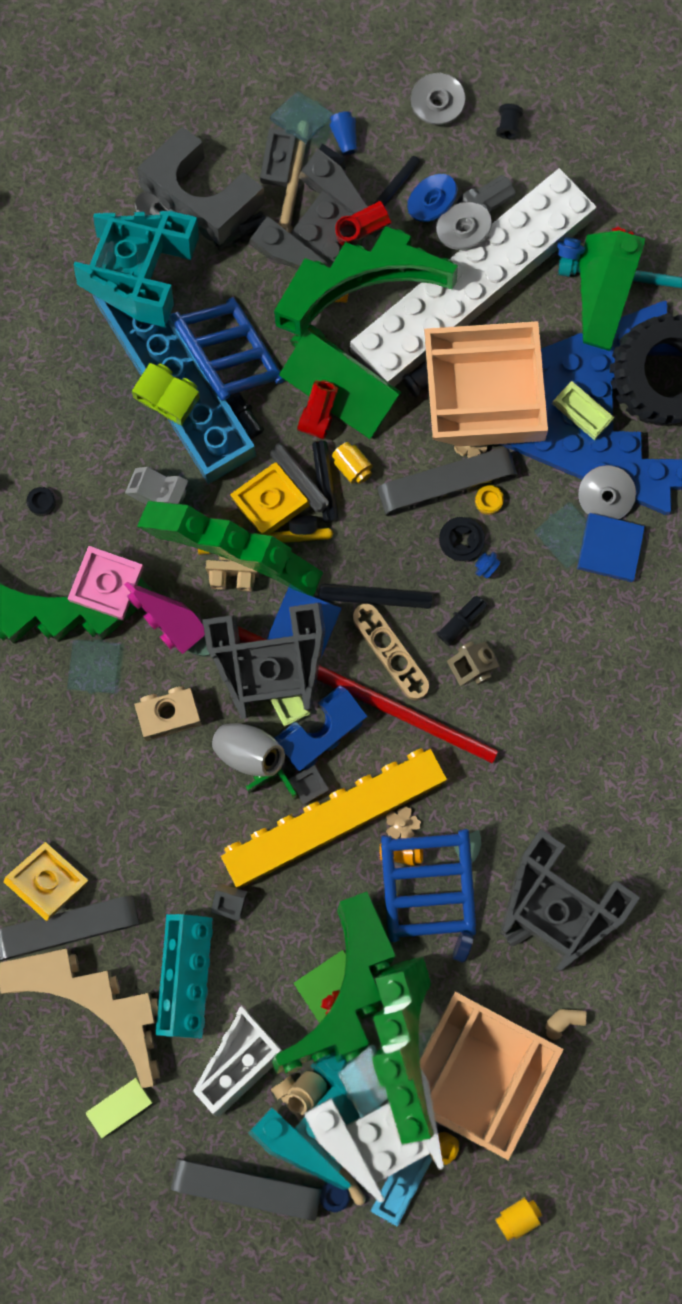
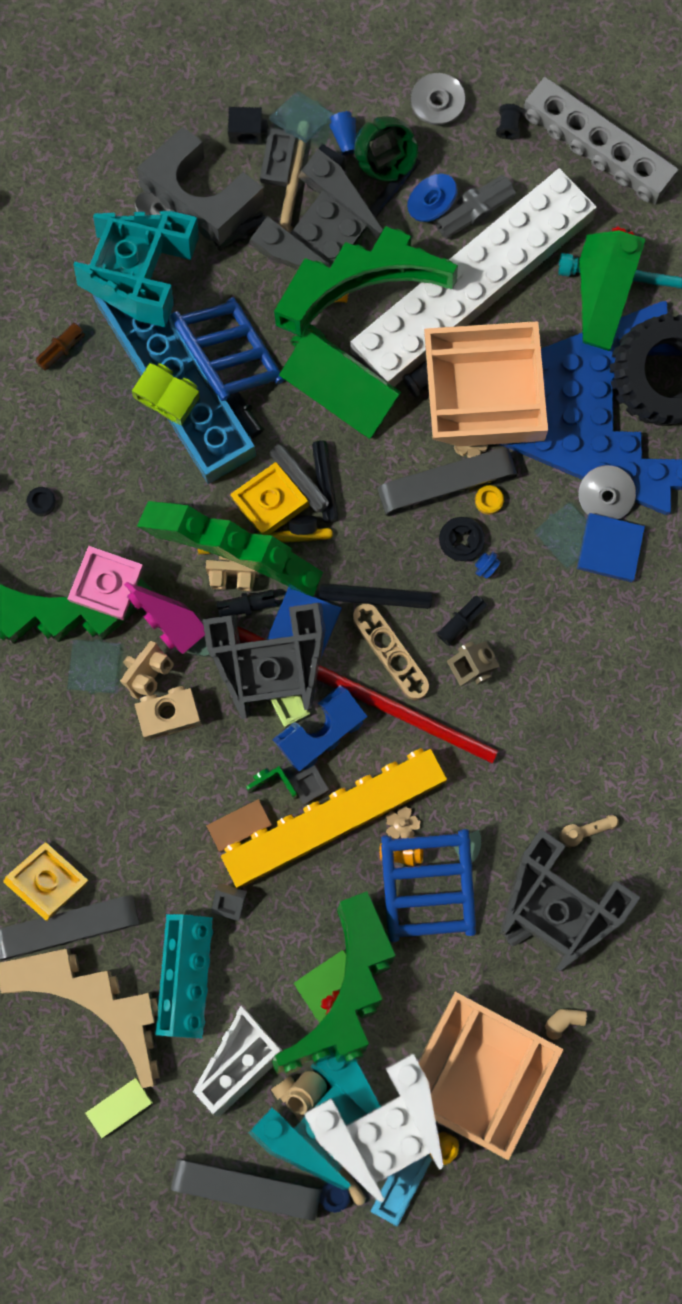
light grey brick [125,467,188,504] -> none
light grey piece [212,723,285,777] -> none
red piece [297,380,338,440] -> none
yellow brick [332,442,373,484] -> none
red piece [335,201,392,245] -> none
clear light blue piece [338,1045,388,1118] -> none
green arch [371,956,434,1145] -> none
light grey dish [436,202,492,250] -> none
dark blue tile [452,931,473,963] -> none
yellow brick [495,1197,543,1241] -> none
yellowish green tile [552,381,614,440] -> none
blue plate [557,237,585,260] -> none
none -> reddish brown axle [36,322,85,371]
none -> tan hips [120,641,174,700]
none -> medium nougat tile [206,799,272,852]
none -> black pin [216,589,276,617]
none -> black brick [228,107,268,145]
none -> dark green piece [354,116,418,181]
none -> light grey brick [523,77,678,205]
none -> tan piece [559,815,619,848]

